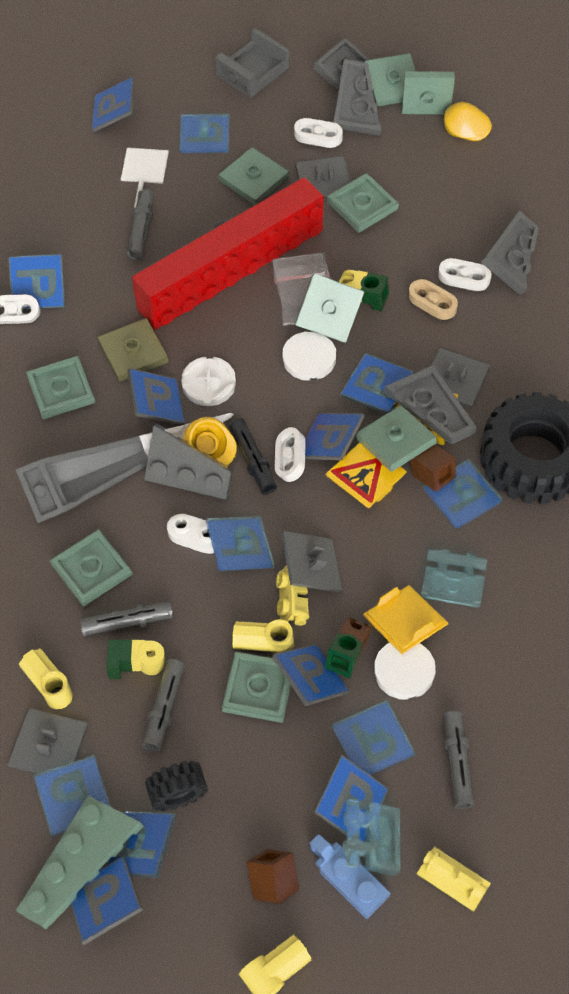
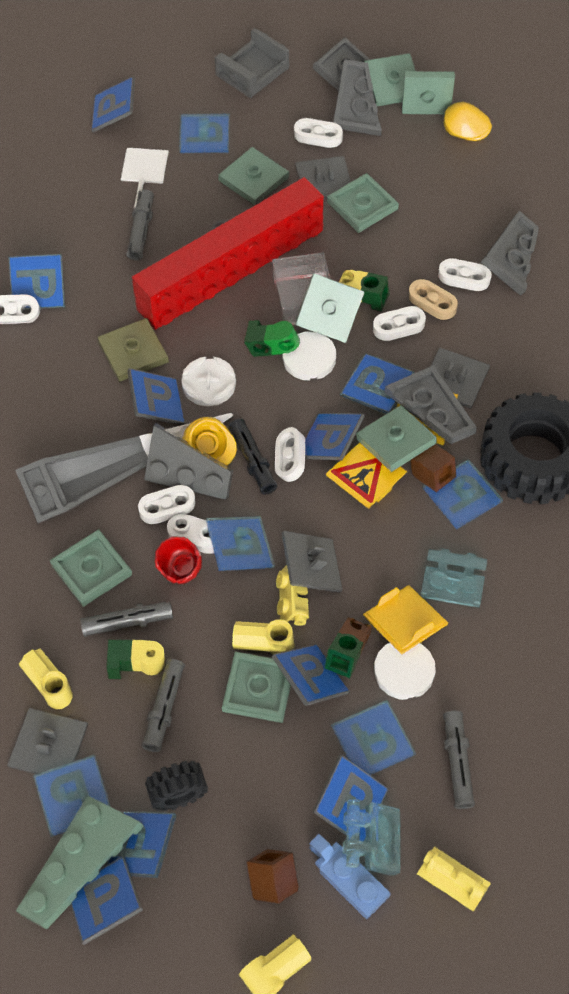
sand green plate [26,356,95,420] -> none
none -> white plate [138,485,195,524]
none -> red hair [155,536,202,584]
none -> leg [244,320,300,357]
none -> white plate [373,306,426,341]

